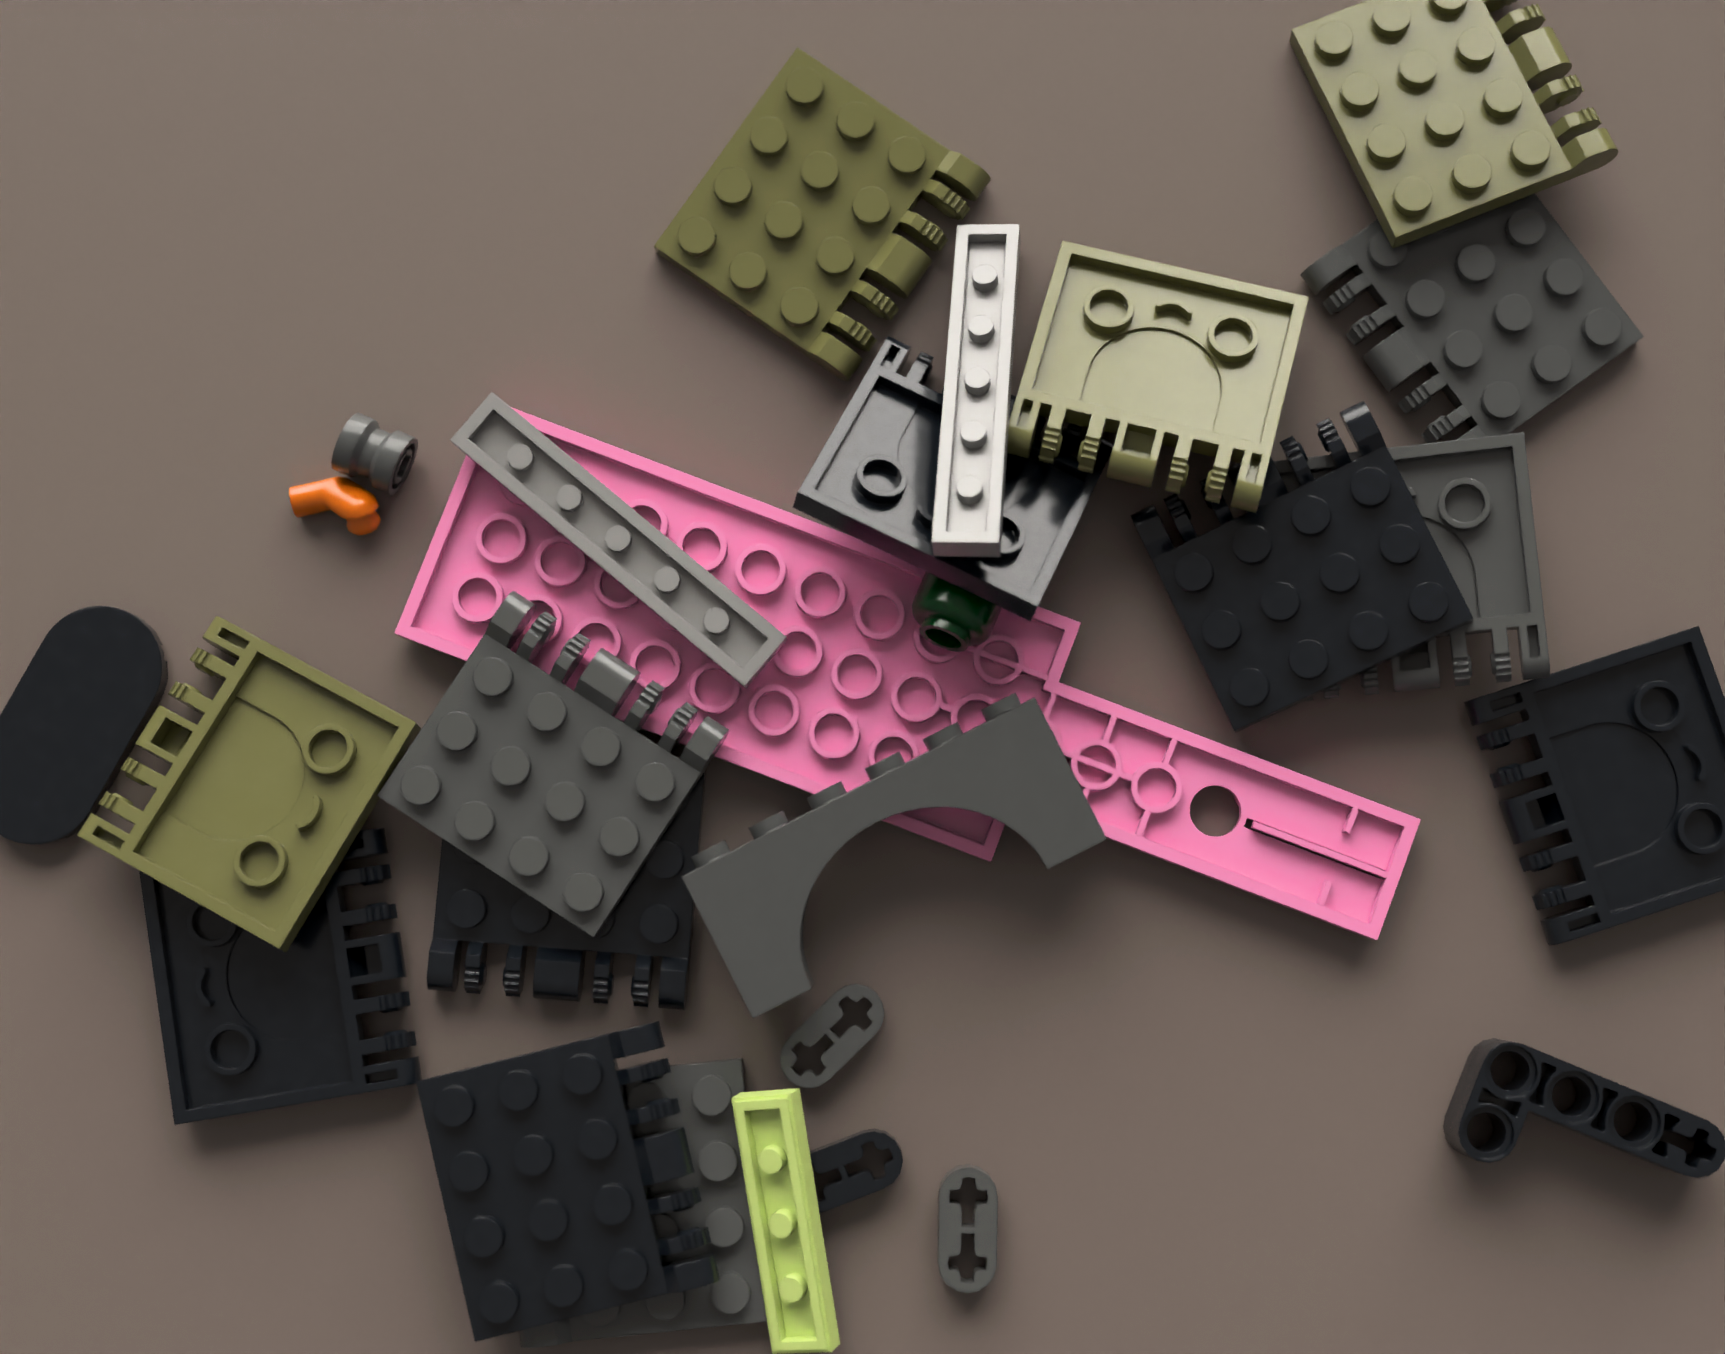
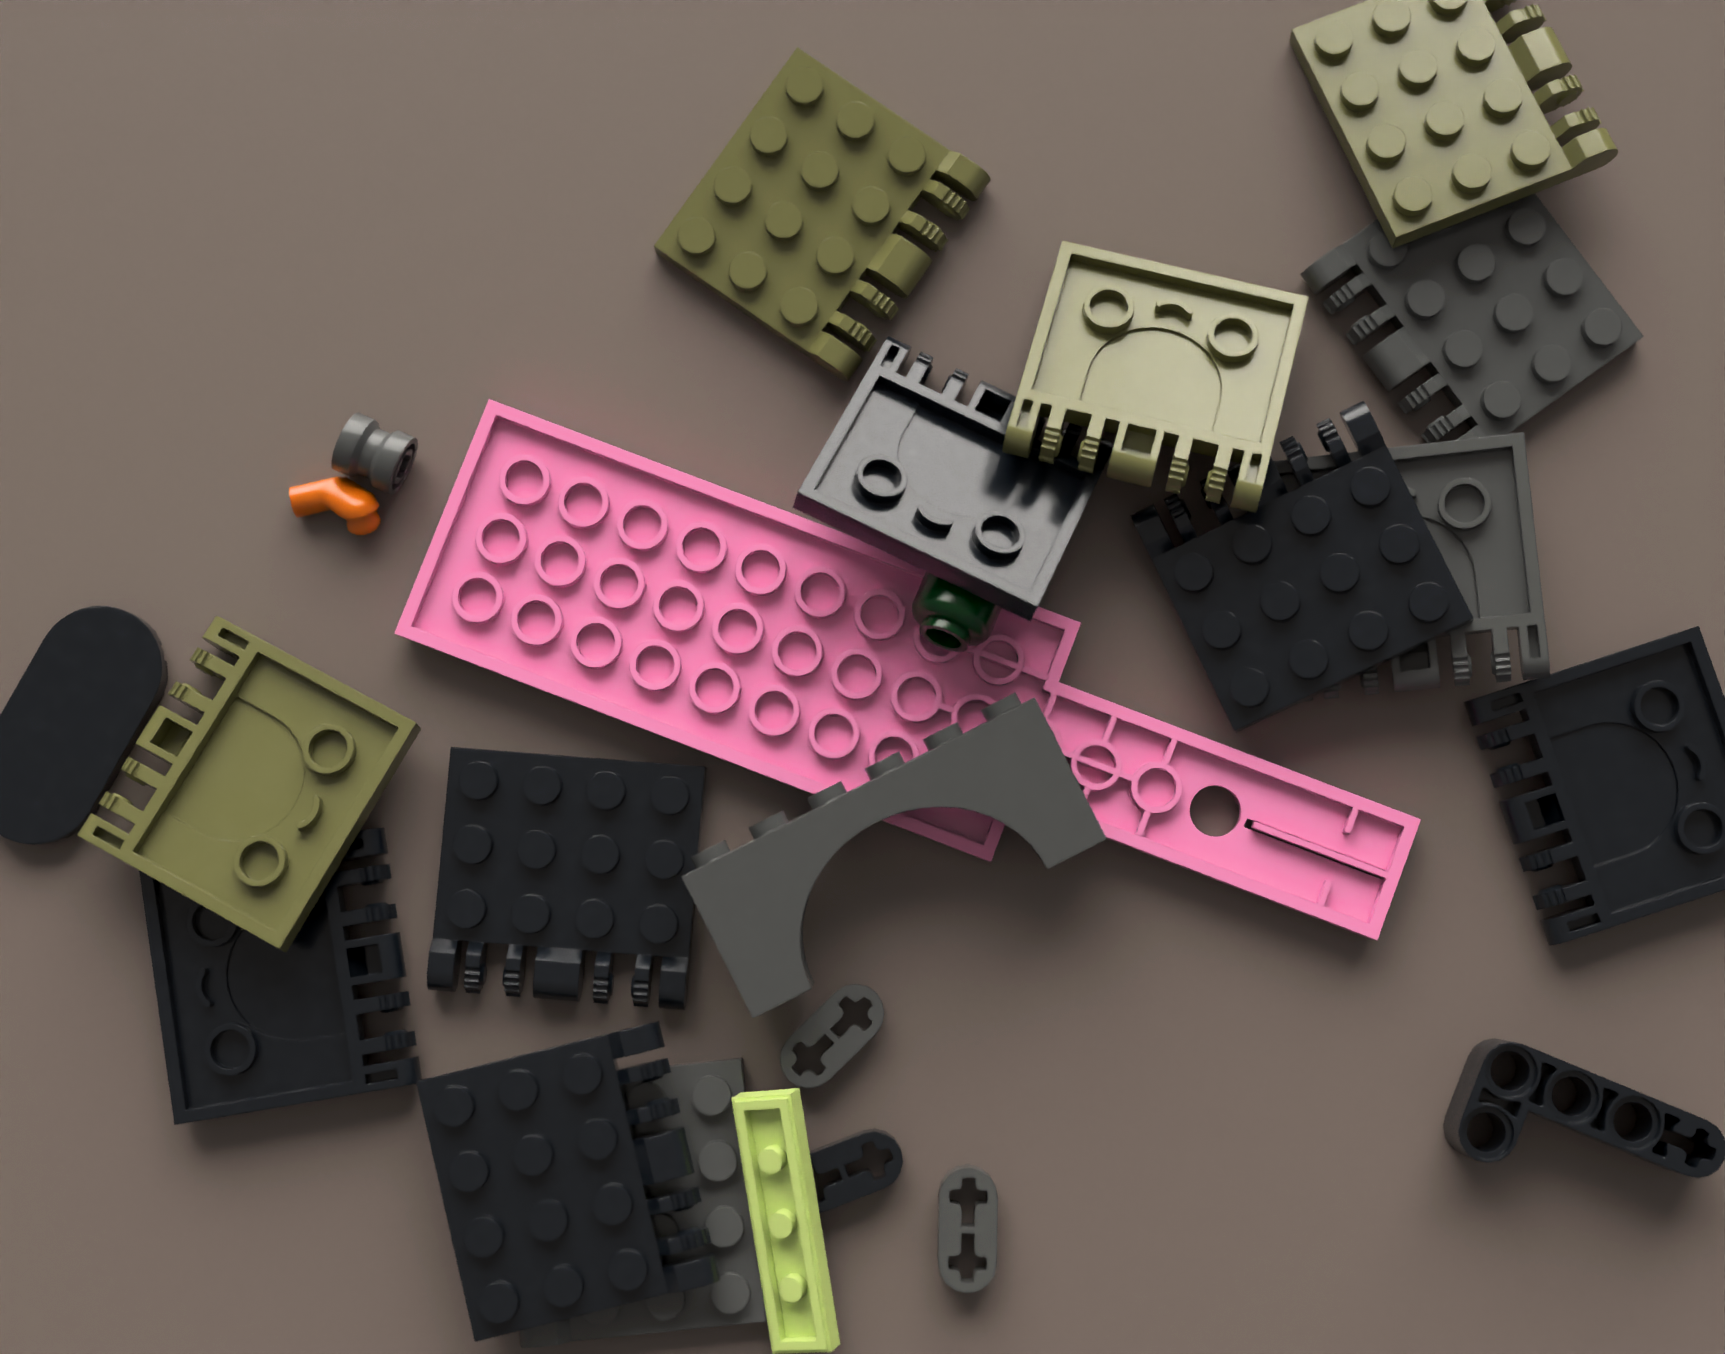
dark grey hinge [377,591,729,937] -> none
light grey plate [450,392,787,688] -> none
plate [931,224,1021,557] -> none

